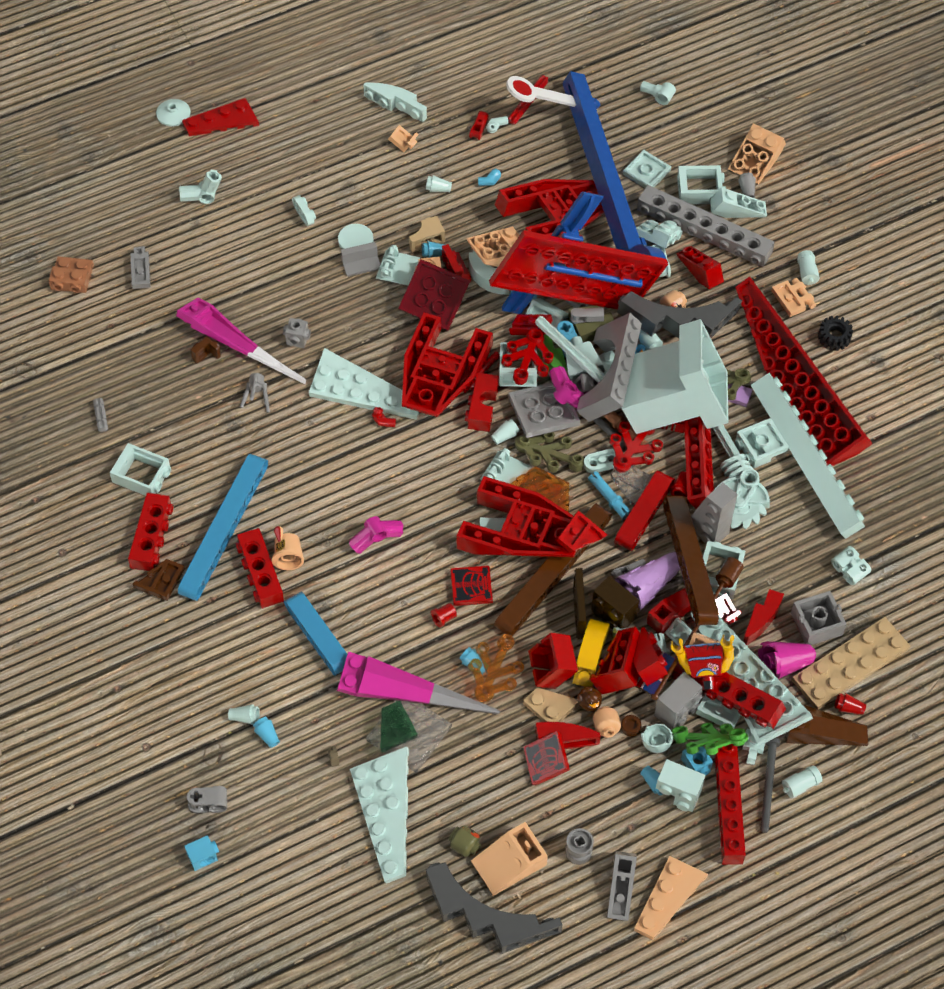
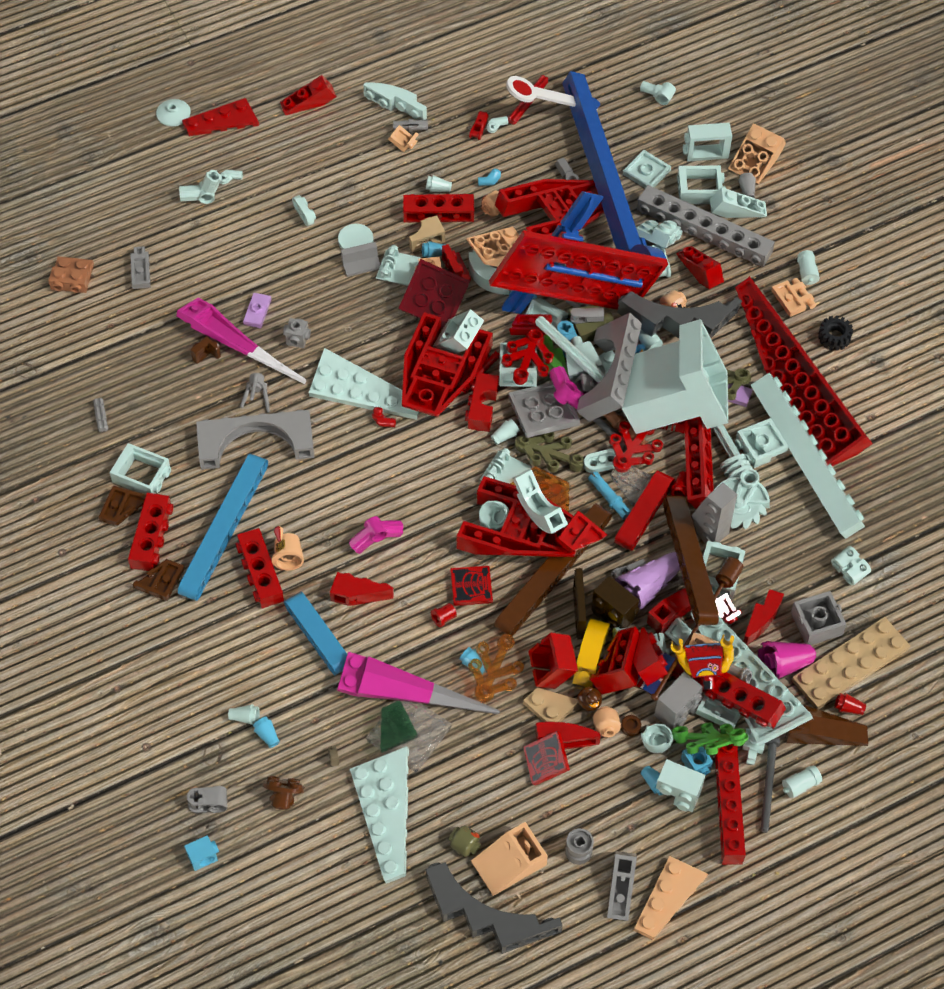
none -> reddish brown wing [99,486,146,526]
none -> light grey arch [196,410,315,470]
none -> light aqua arm [220,170,243,184]
none -> lavender plate [243,293,272,328]
none -> reddish brown plate [263,776,305,810]
none -> red slope [280,75,337,115]
none -> red slope [330,572,394,606]
none -> light grey pin [393,119,428,133]
none -> red brick [403,194,474,223]
none -> light aqua window [433,309,484,354]
none -> light aqua hair [479,501,509,530]
none -> light nougat head [481,190,500,217]
none -> light aqua arch [512,469,568,534]
none -> light grey bar [555,158,579,180]
none -> light aqua window [683,122,732,162]
none -> light grey pin [727,664,752,683]

